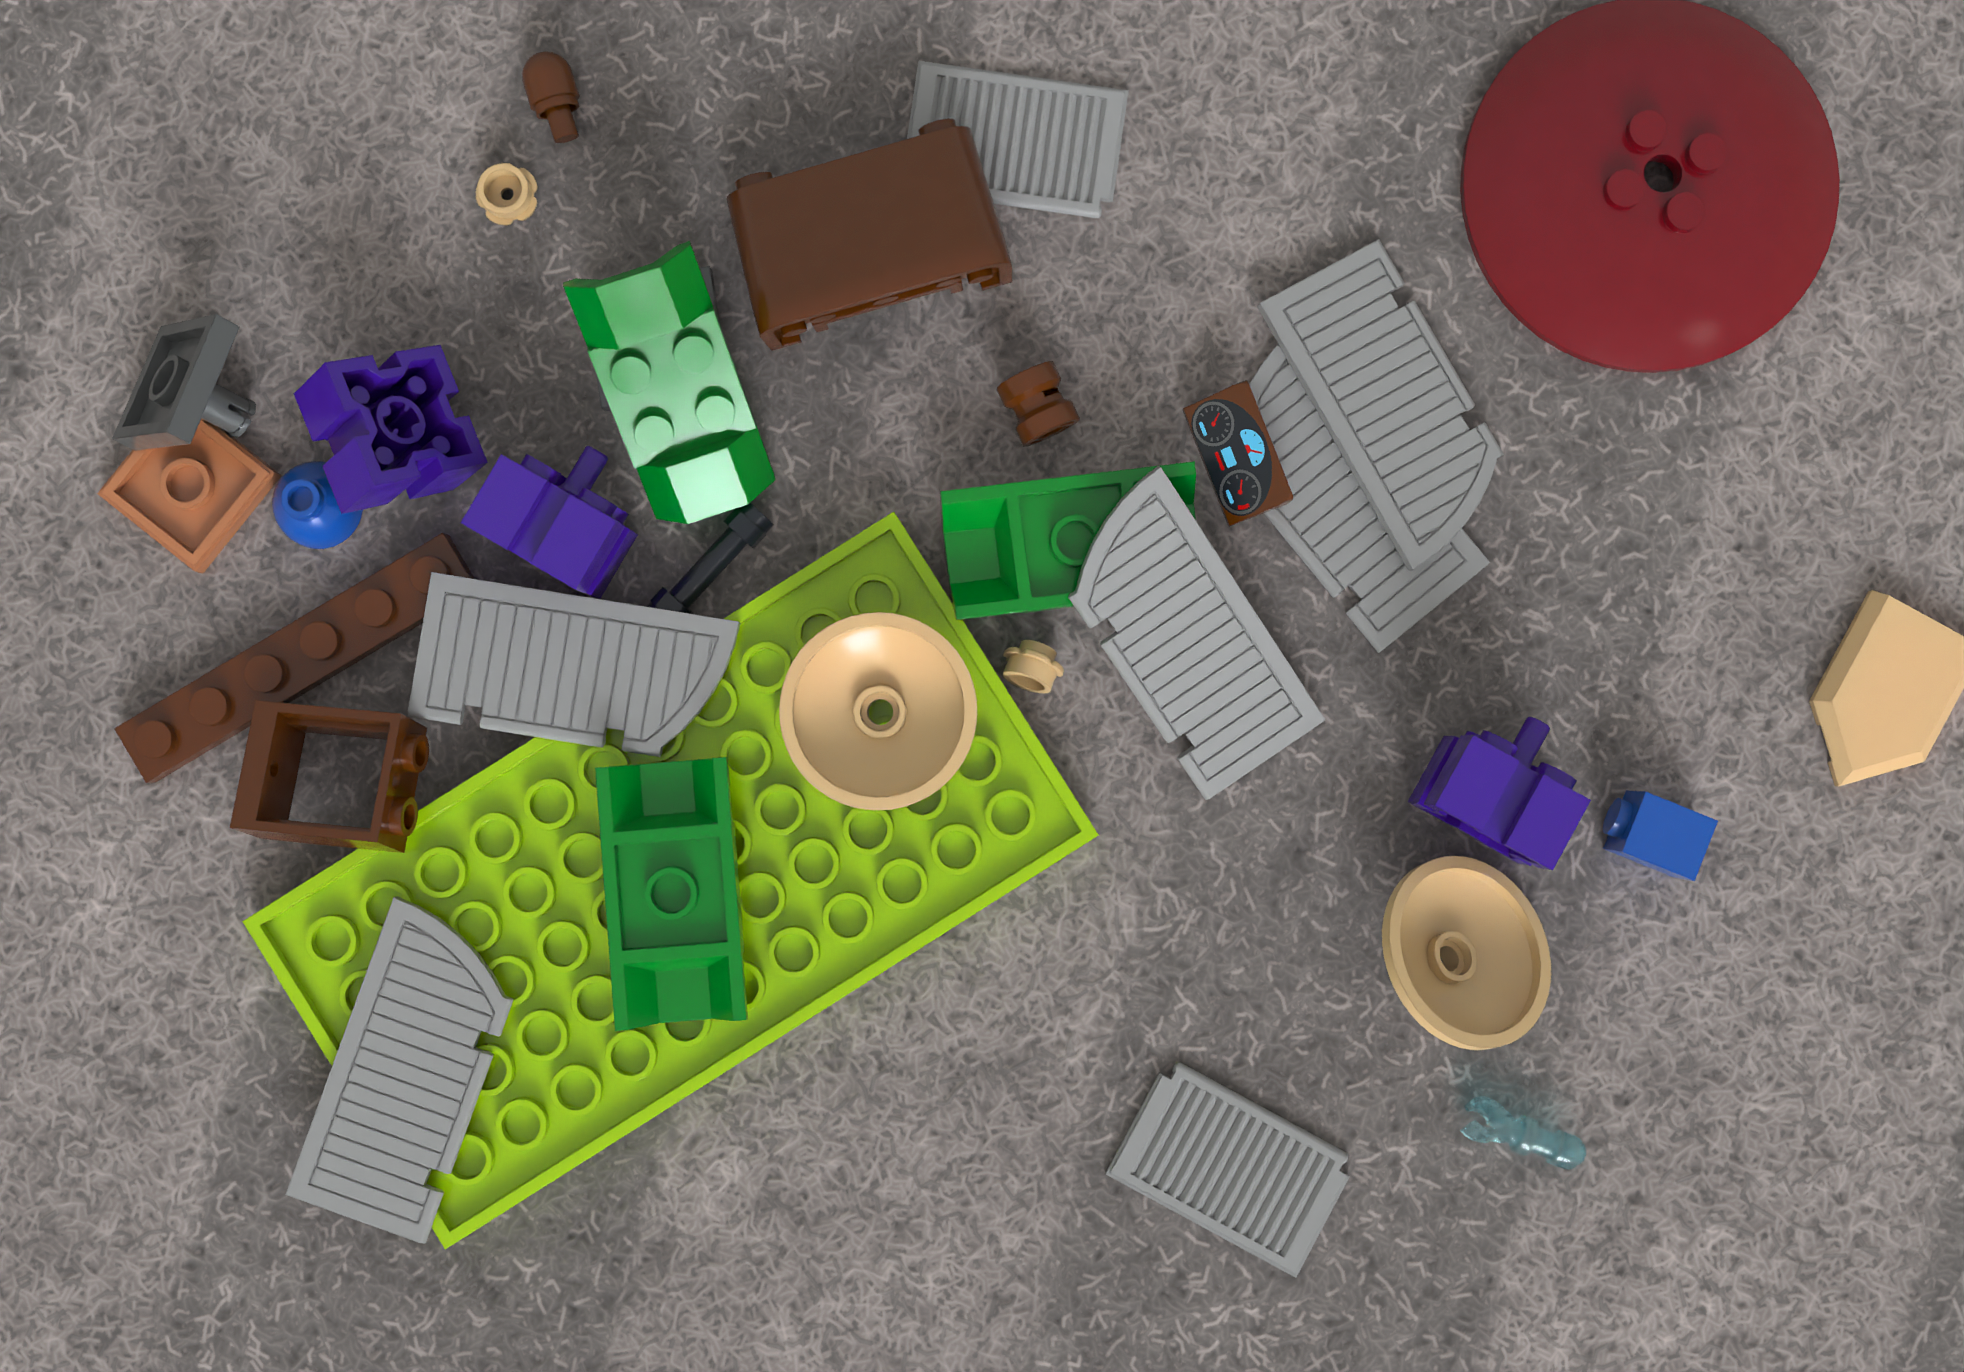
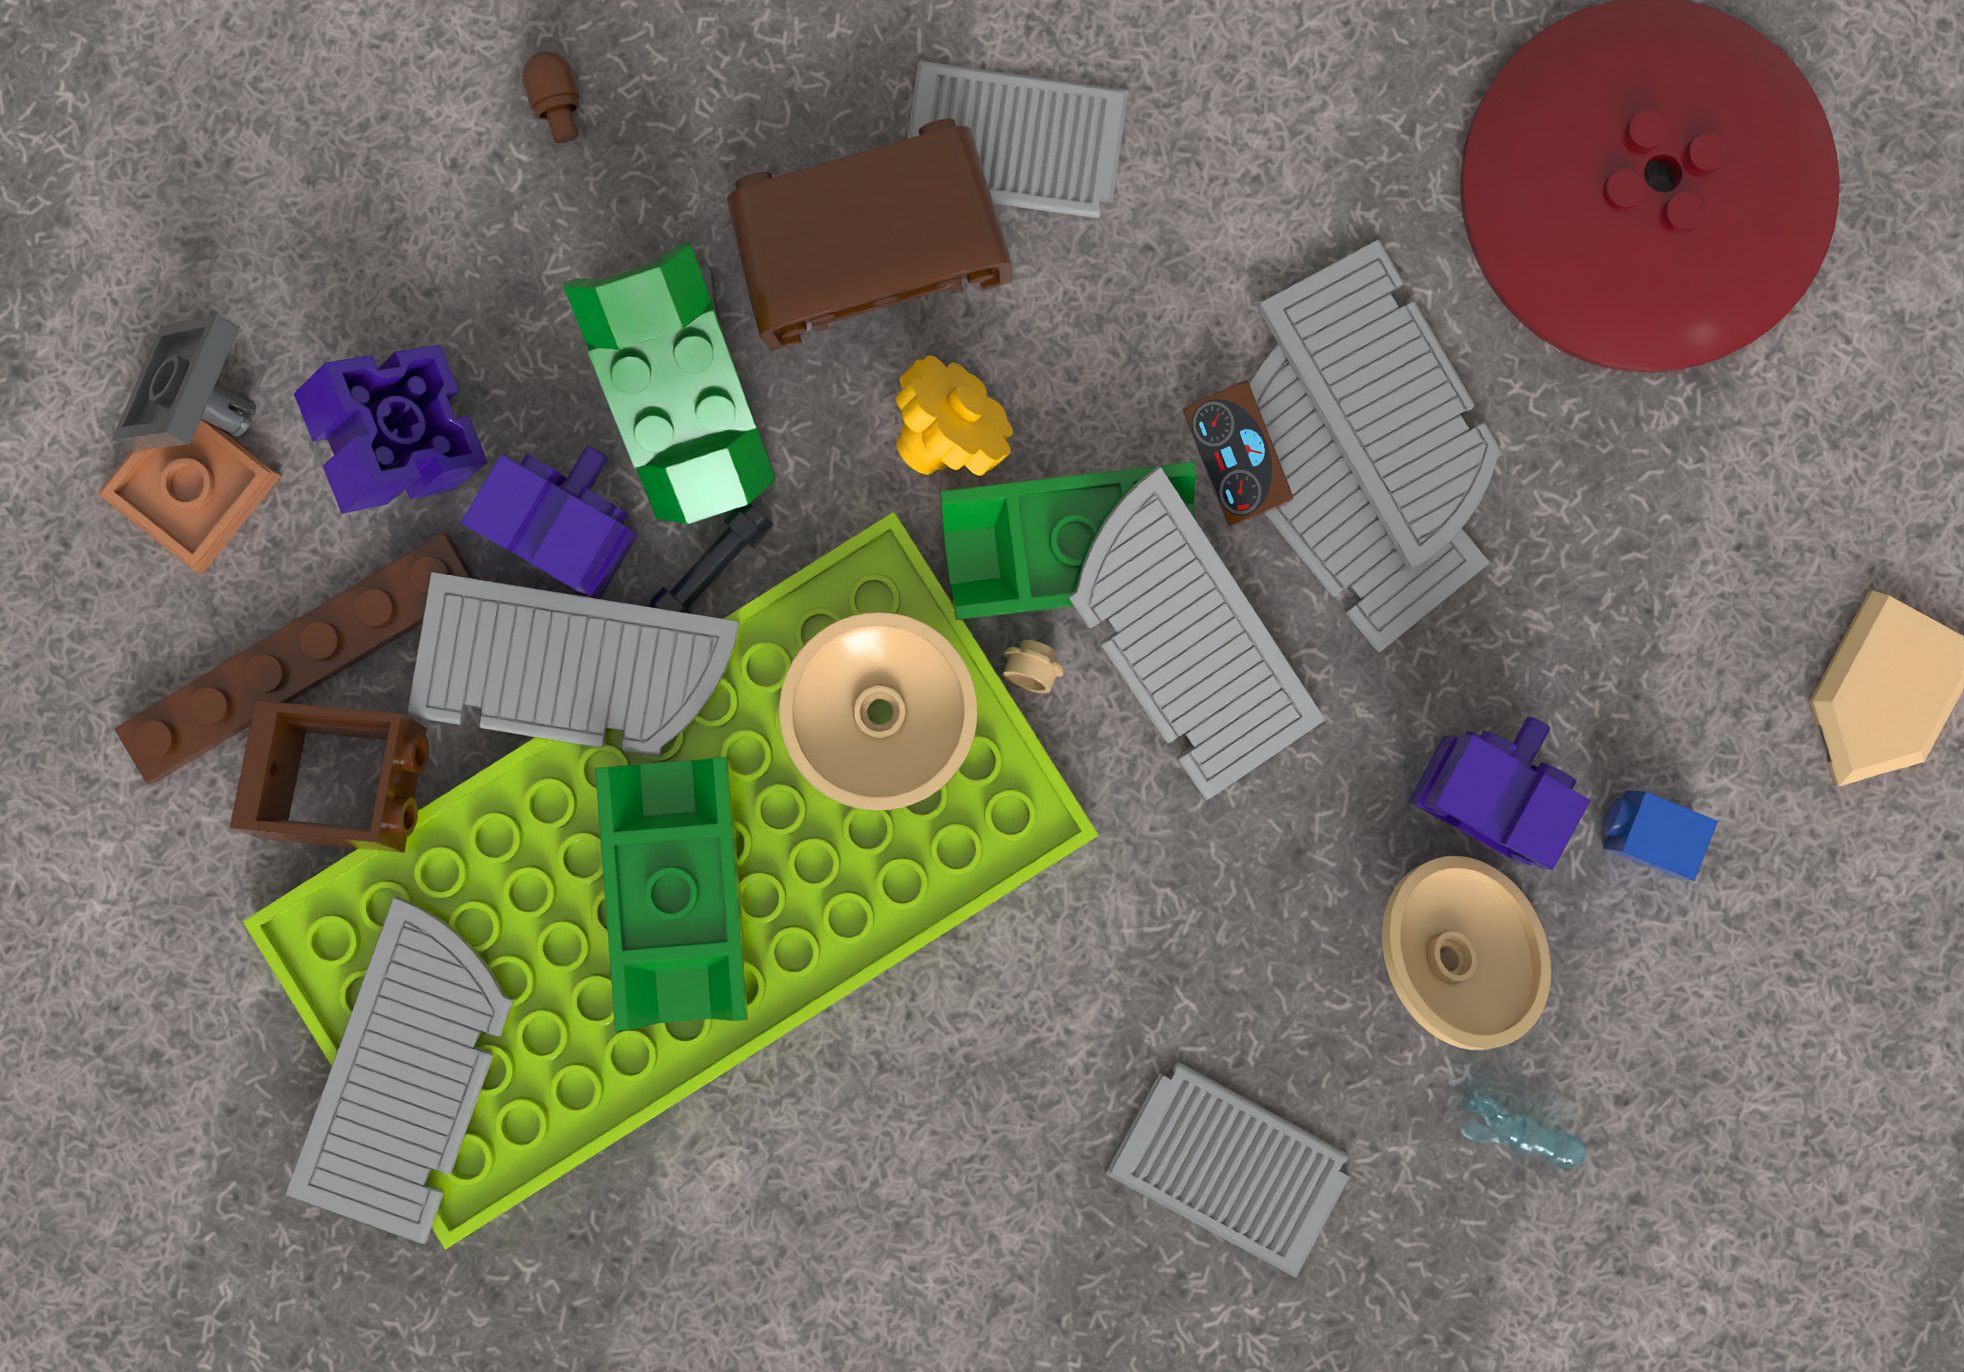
blue brick [272,461,363,549] -> none
tan plate [476,163,538,226] -> none
reddish brown wheel [996,361,1080,447] -> none
none -> yellow plant [895,355,1013,476]

